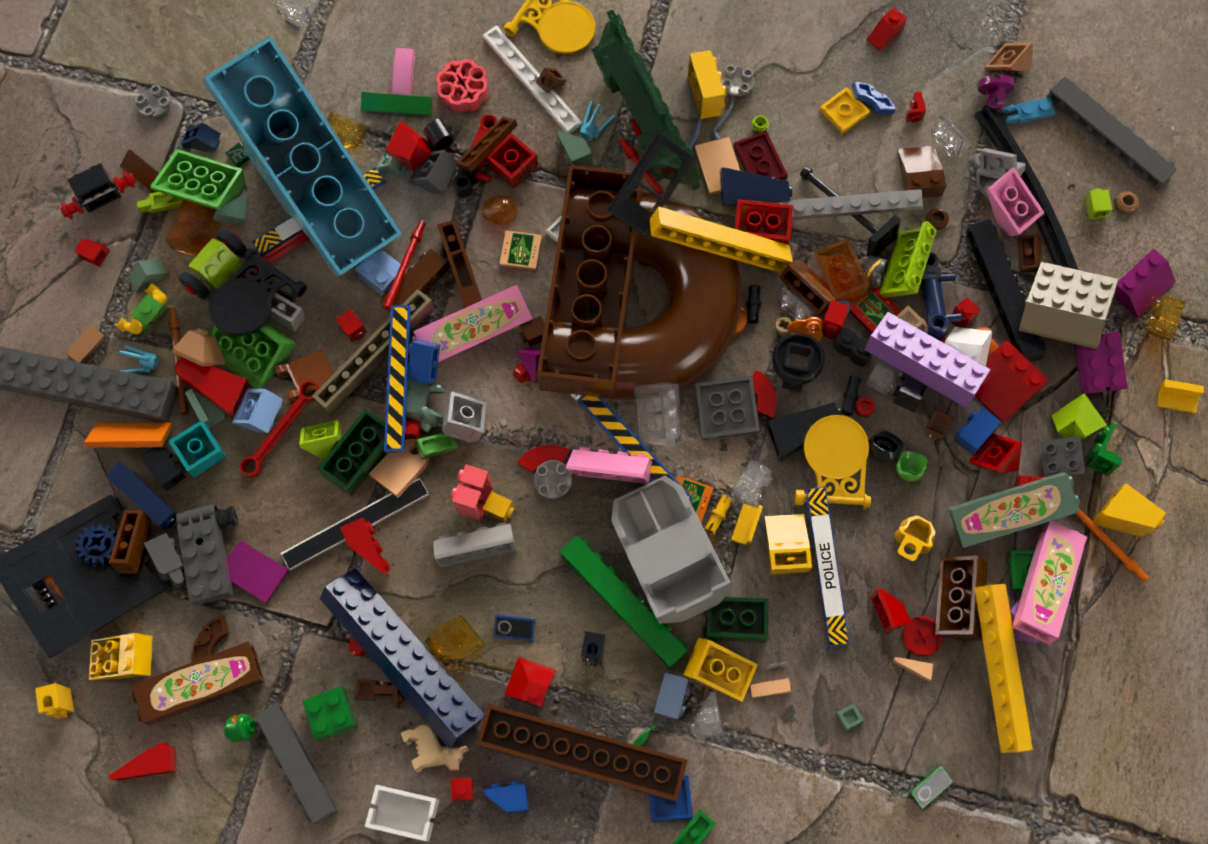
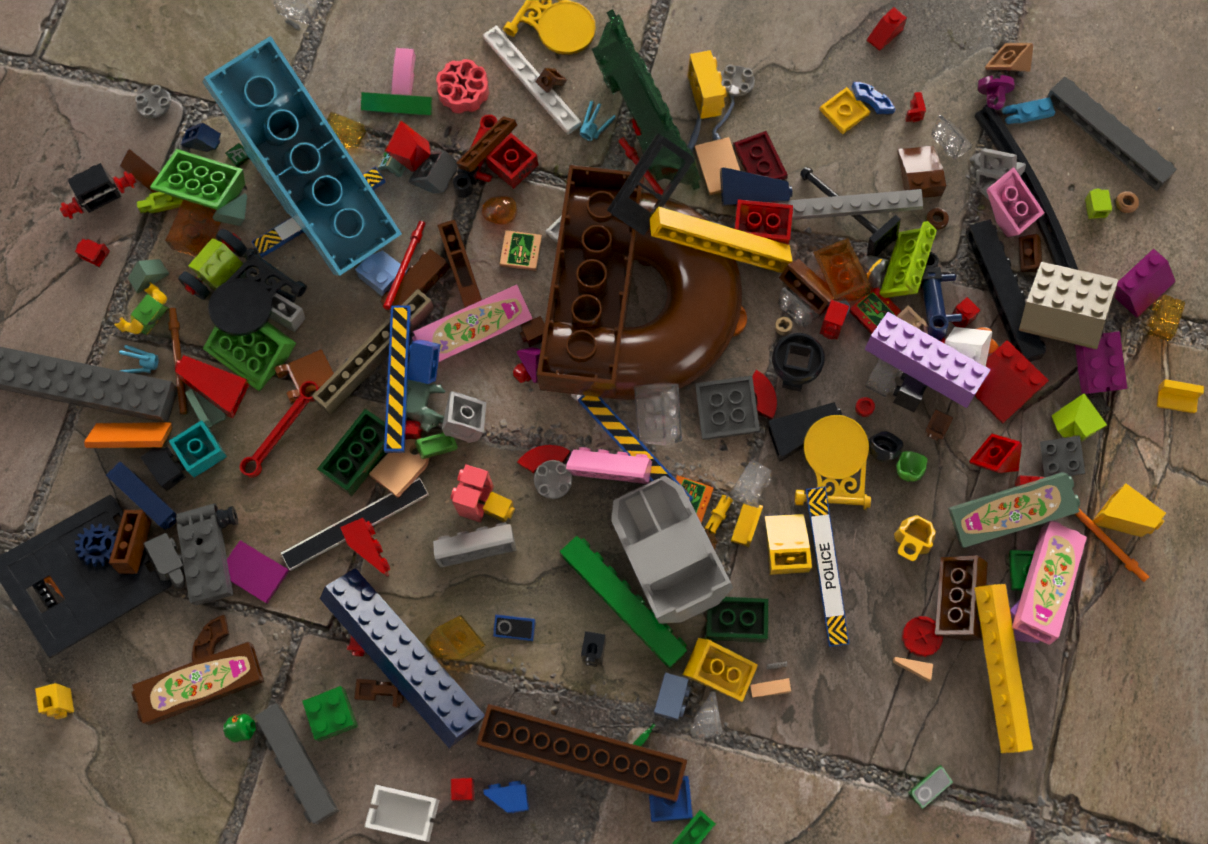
medium nougat tile [66,325,106,363] -> none
yellow slope [89,633,153,680] -> none
red slope [109,743,177,781] -> none
medium nougat slope [172,328,225,367] -> none
light blue slope [232,389,283,433] -> none
red axle [241,231,310,279] -> none
lime slope [299,419,342,460] -> none
red brick [336,309,367,342] -> none
tan animal [401,724,469,773] -> none
black piece [423,119,454,151] -> none
red slope [504,657,556,709] -> none
sand green slope [555,131,592,166] -> none
black pin [746,285,761,324] -> none
lime plate [752,115,769,133] -> none
orange plate [787,317,823,342] -> none
black brick [833,328,873,367] -> none
sand green tile [835,703,864,731] -> none
black pin [841,376,861,416] -> none
red slope [871,588,911,634] -> none
blue brick [955,407,1001,455] -> none
green bracket [1086,422,1123,477] -> none

